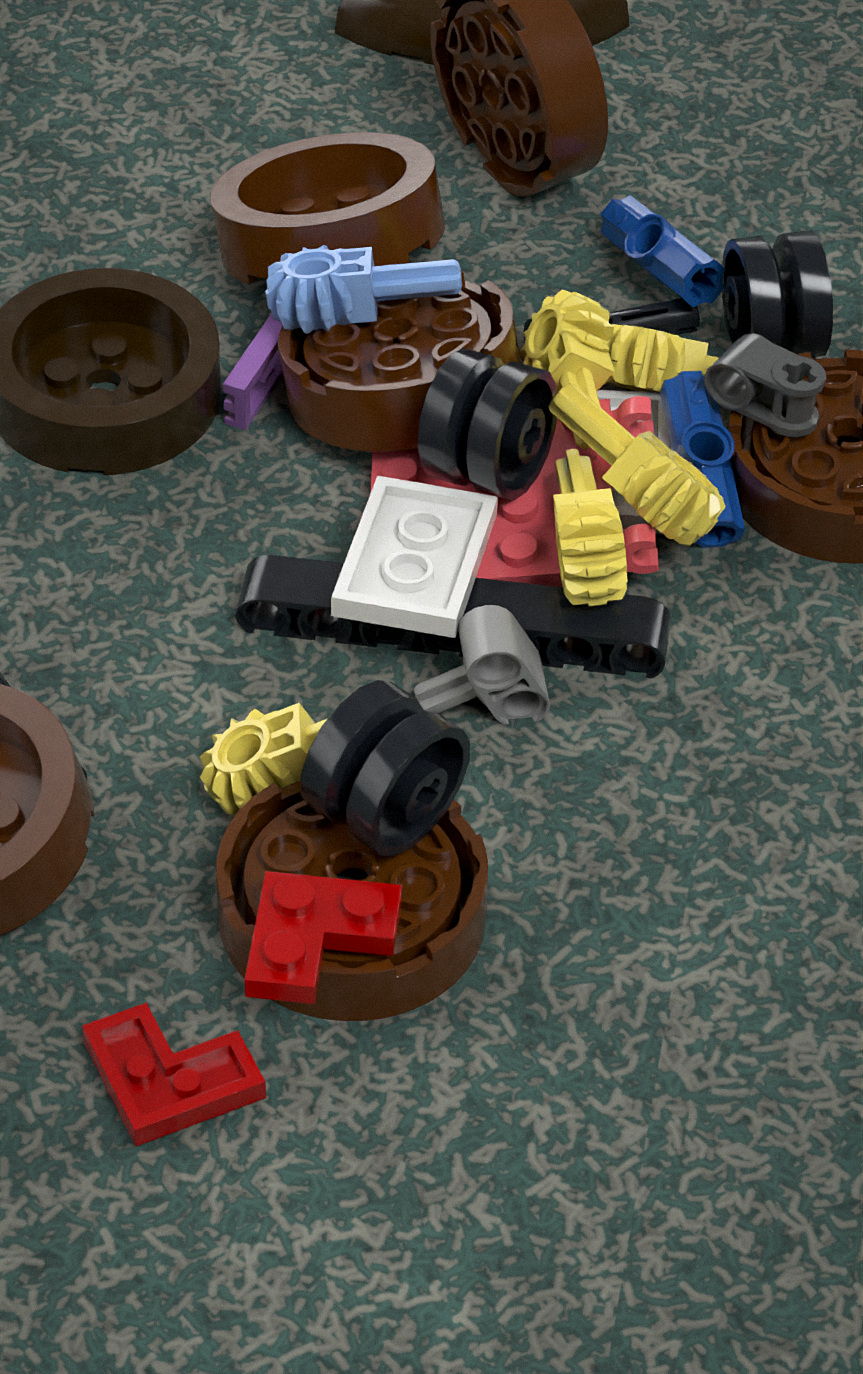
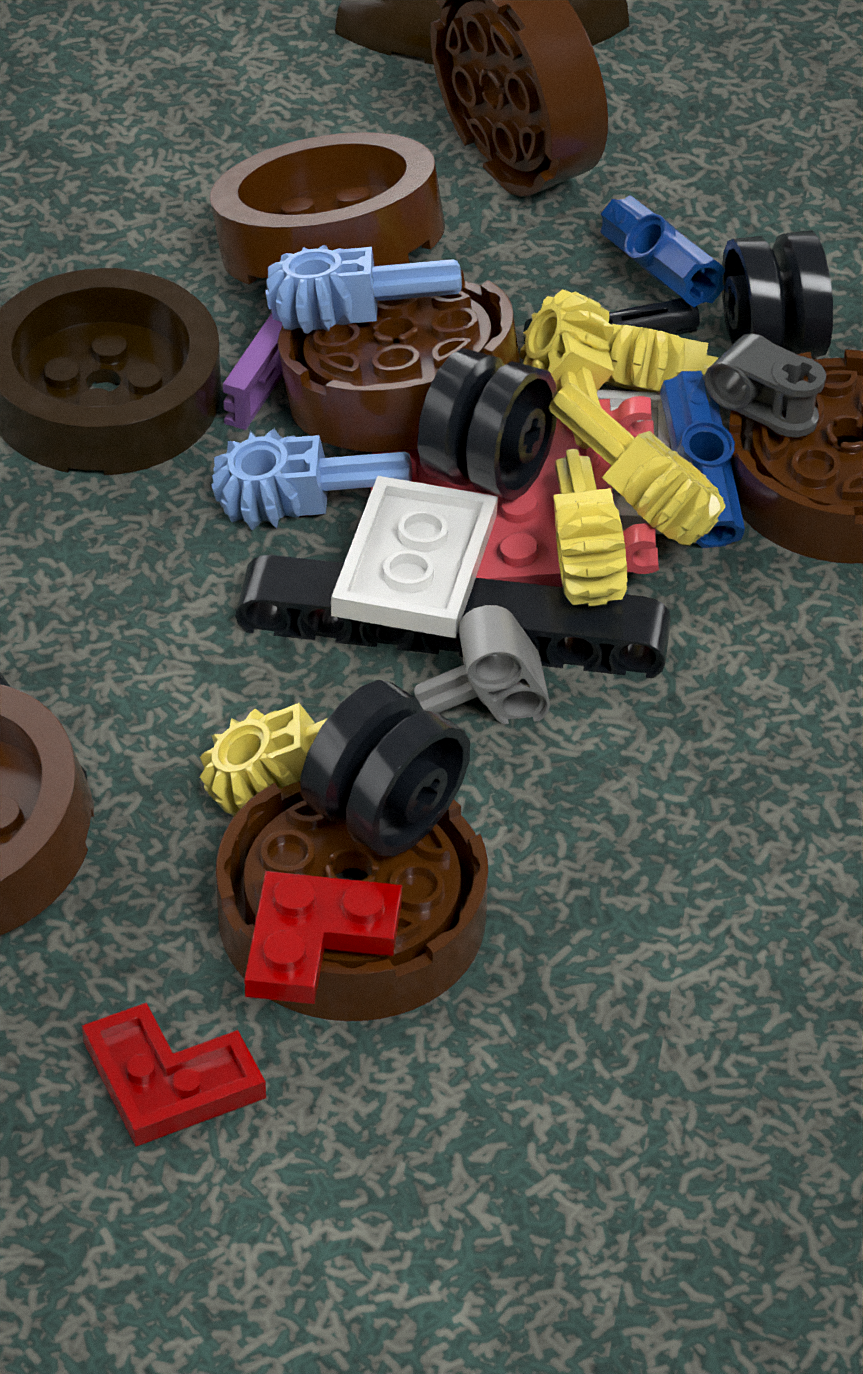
none -> light blue gear [211,428,412,530]

